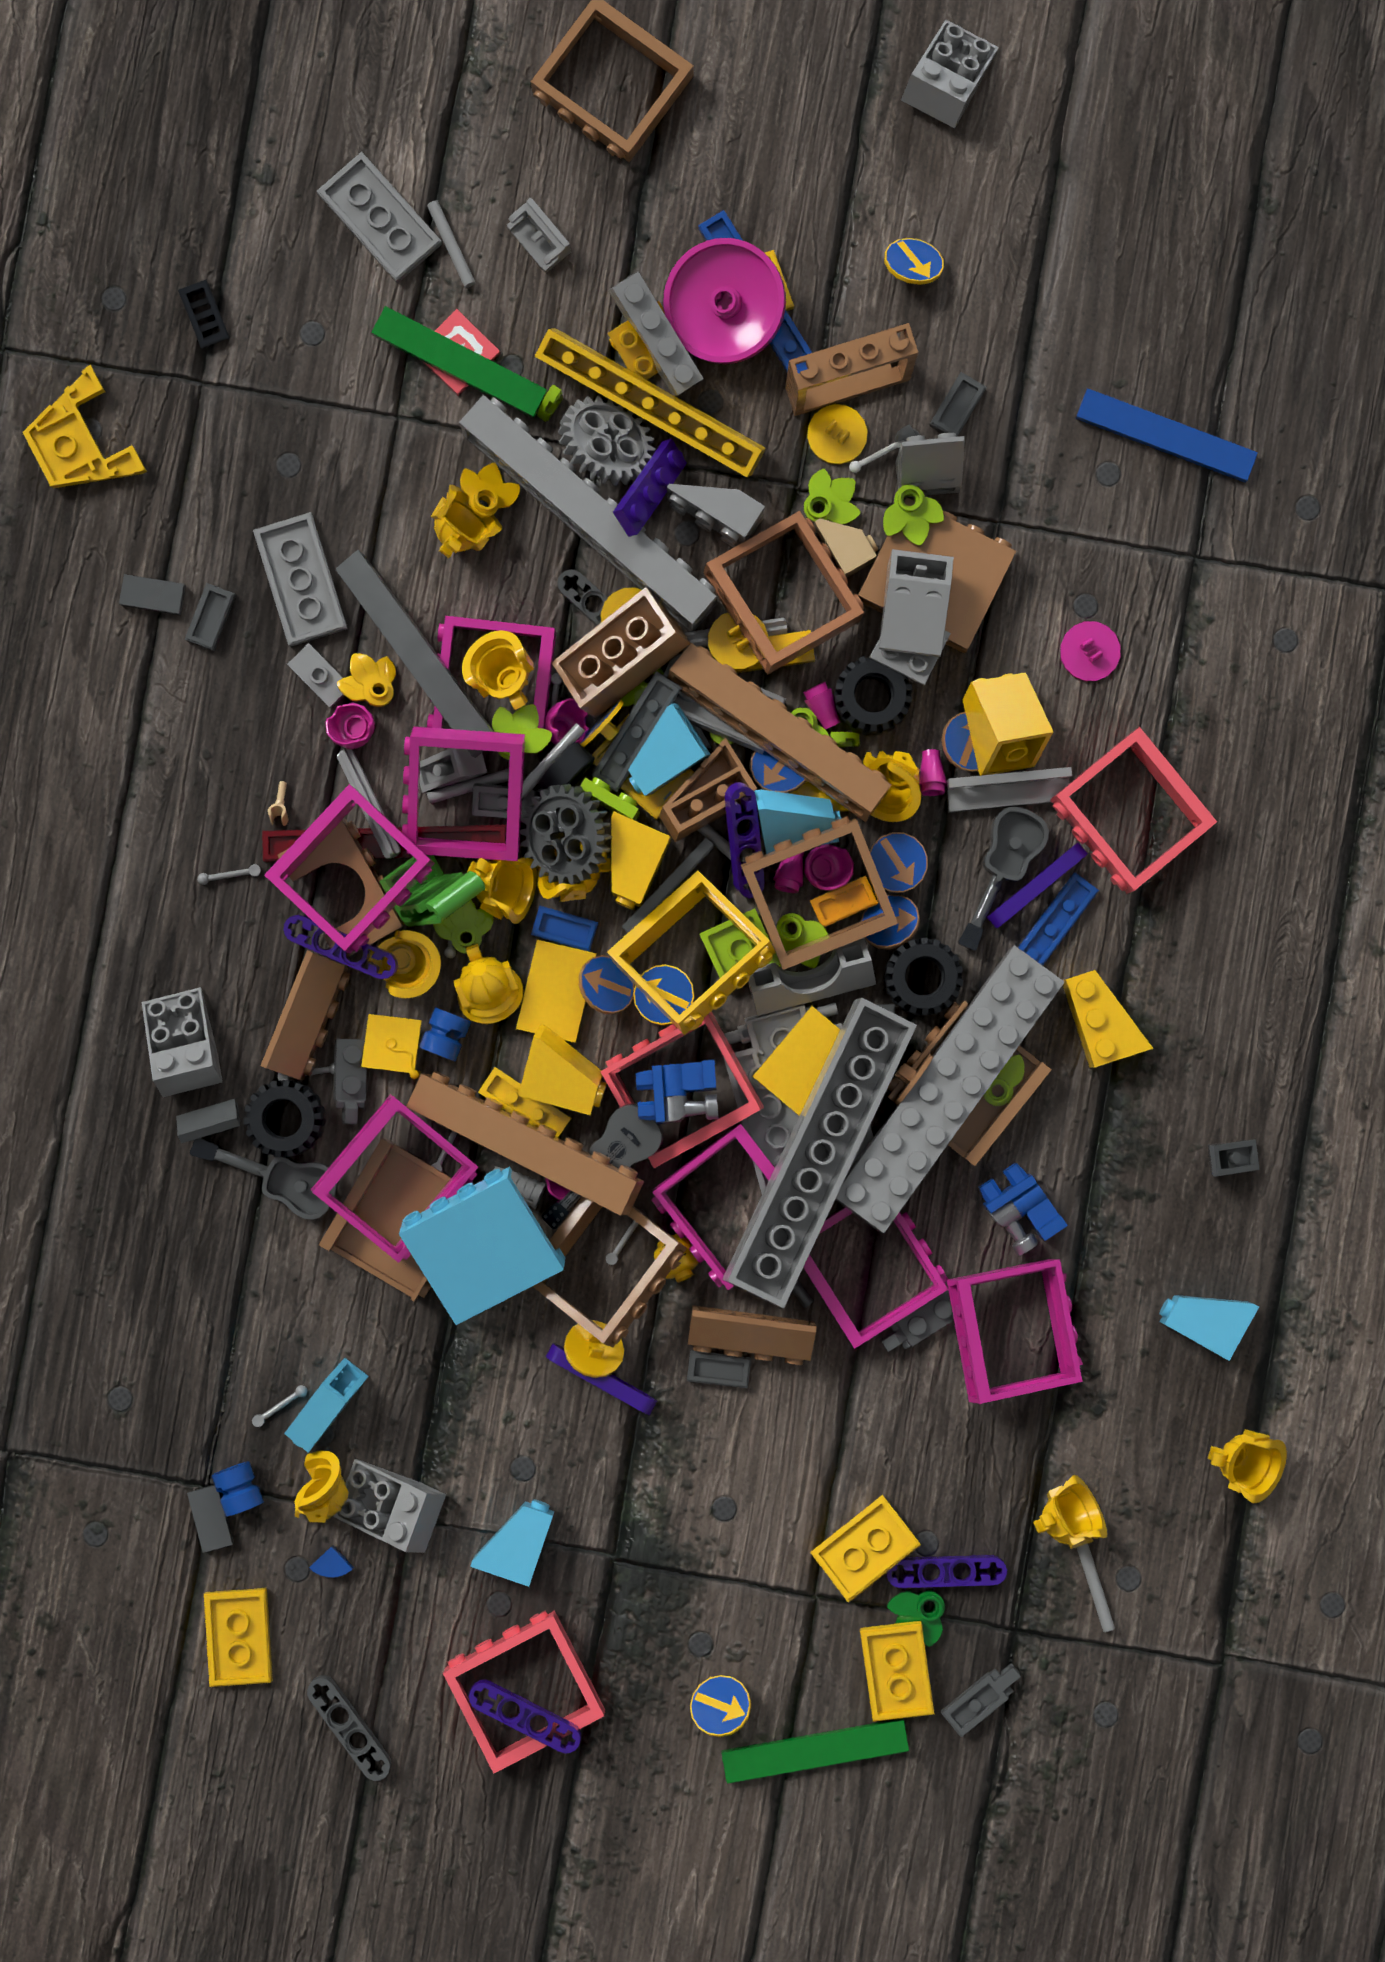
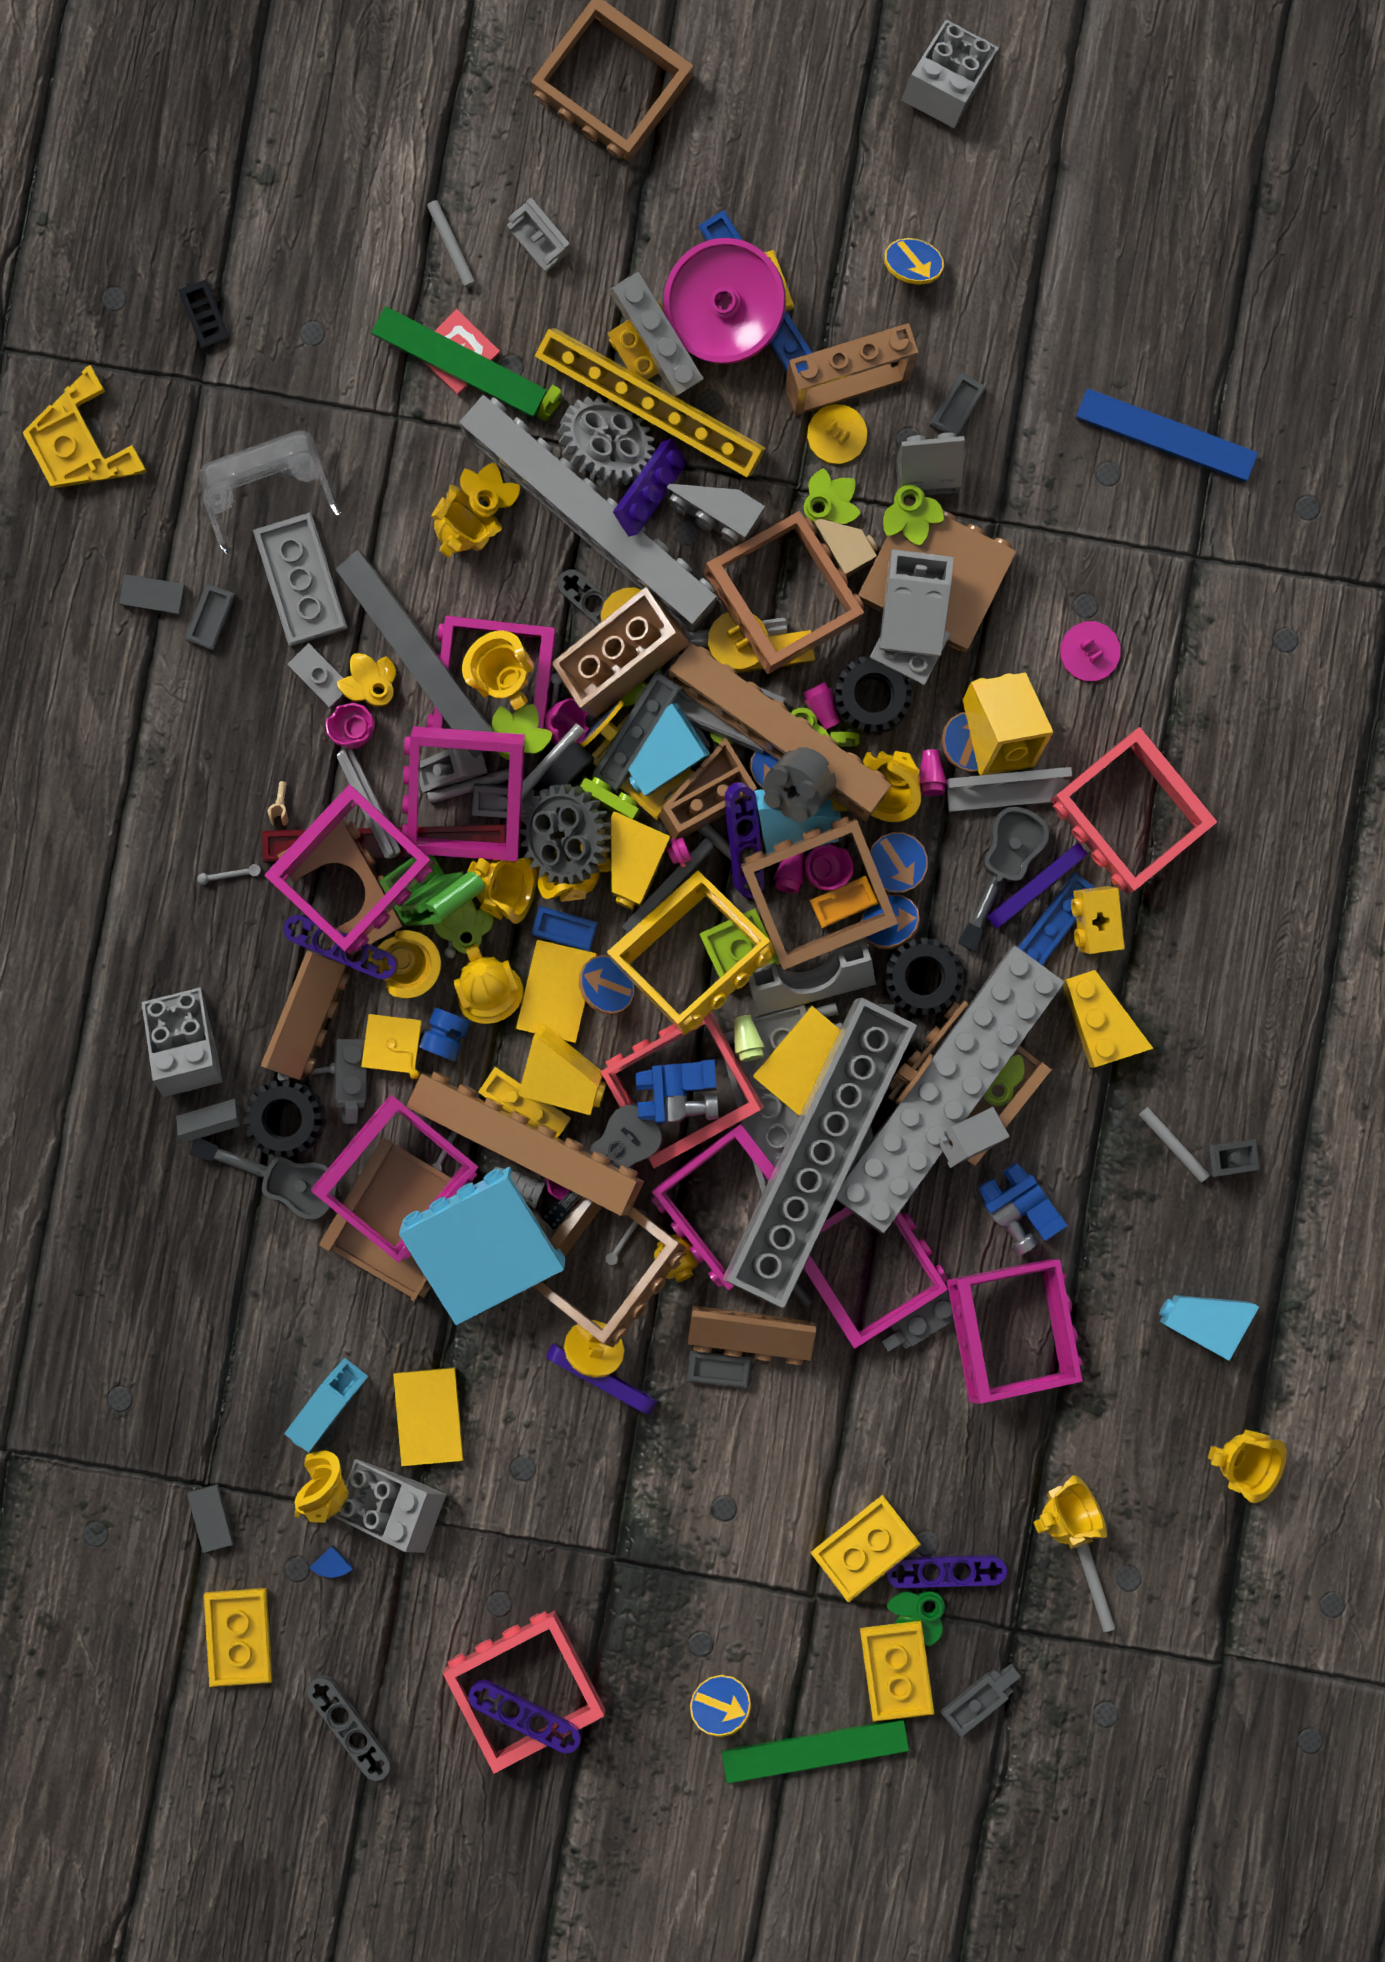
blue wheel [211,1461,264,1517] -> none
light grey hinge [252,1385,307,1427] -> none
light grey tile [316,152,442,284] -> none
medium azure slope [470,1499,555,1587] -> none
blue piece [633,964,694,1026] -> none
lime plate [773,913,829,968] -> none
white hinge [849,424,916,473] -> none
none -> clear windscreen [199,430,341,554]
none -> yellow tile [393,1367,464,1466]
none -> dark pink plate [667,837,692,867]
none -> yellowish green cone [733,1015,765,1062]
none -> dark grey brick [764,747,836,822]
none -> light grey hinge [939,1107,1010,1168]
none -> yellow brick [1071,886,1124,954]
none -> light grey bar [1138,1107,1210,1183]

